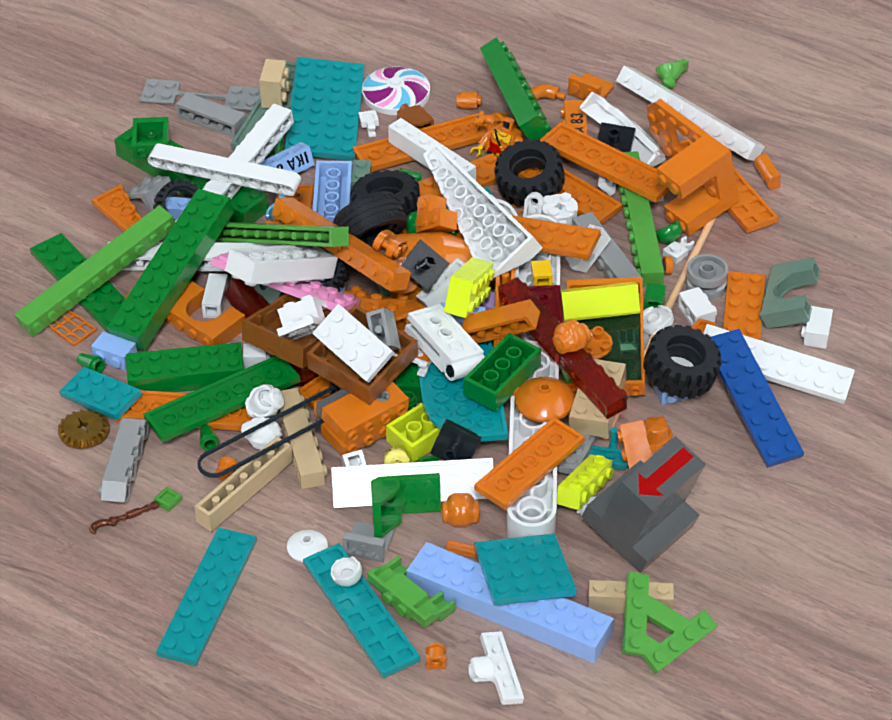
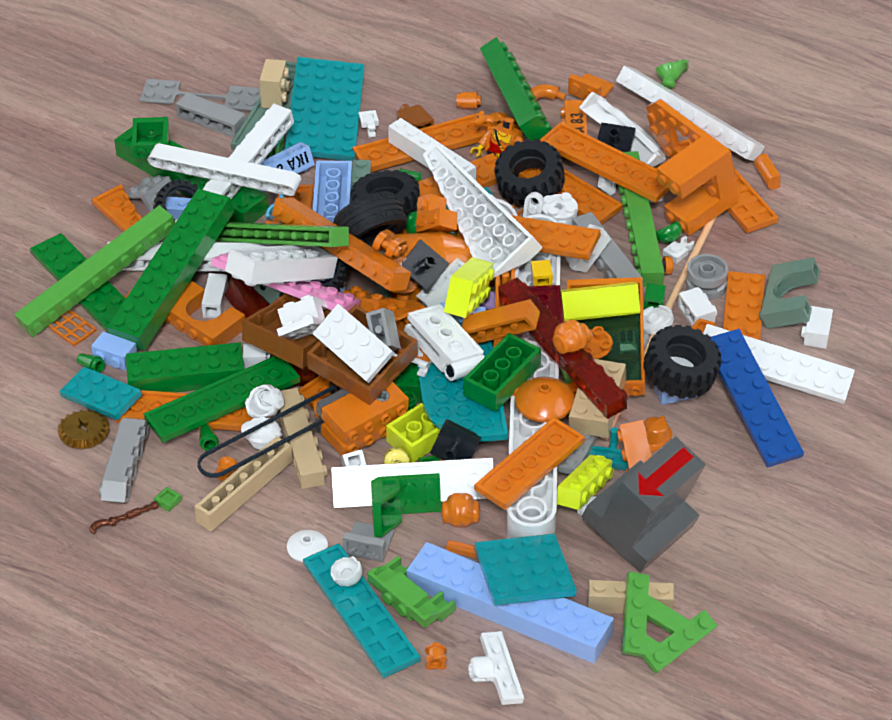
teal plate [156,527,257,666] -> none
dish [362,67,430,115] -> none

